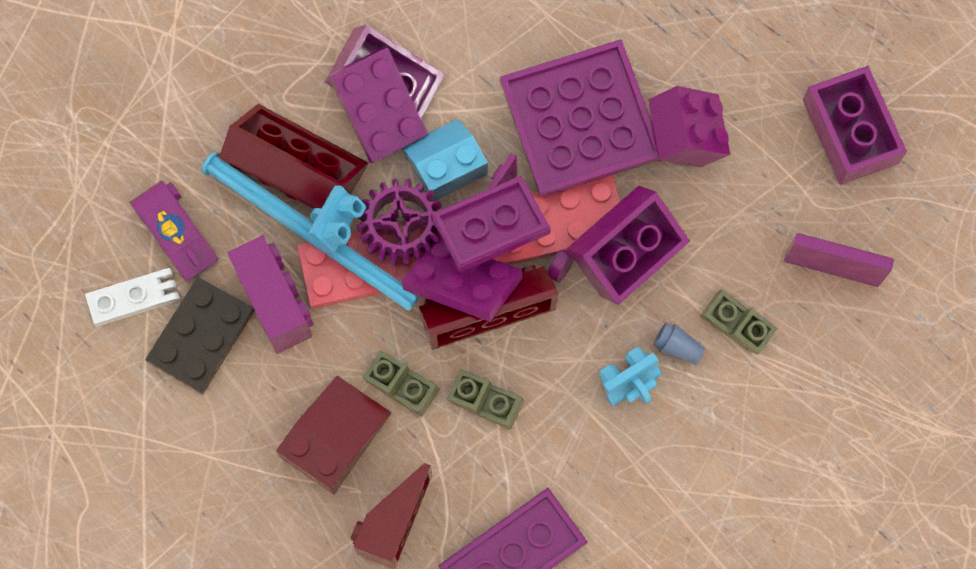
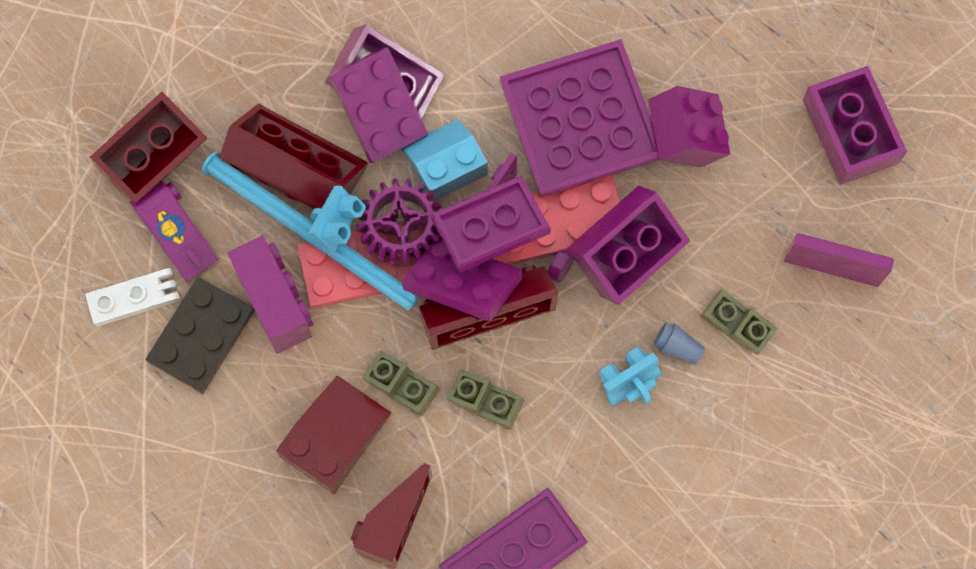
none -> dark red slope [90,92,208,205]

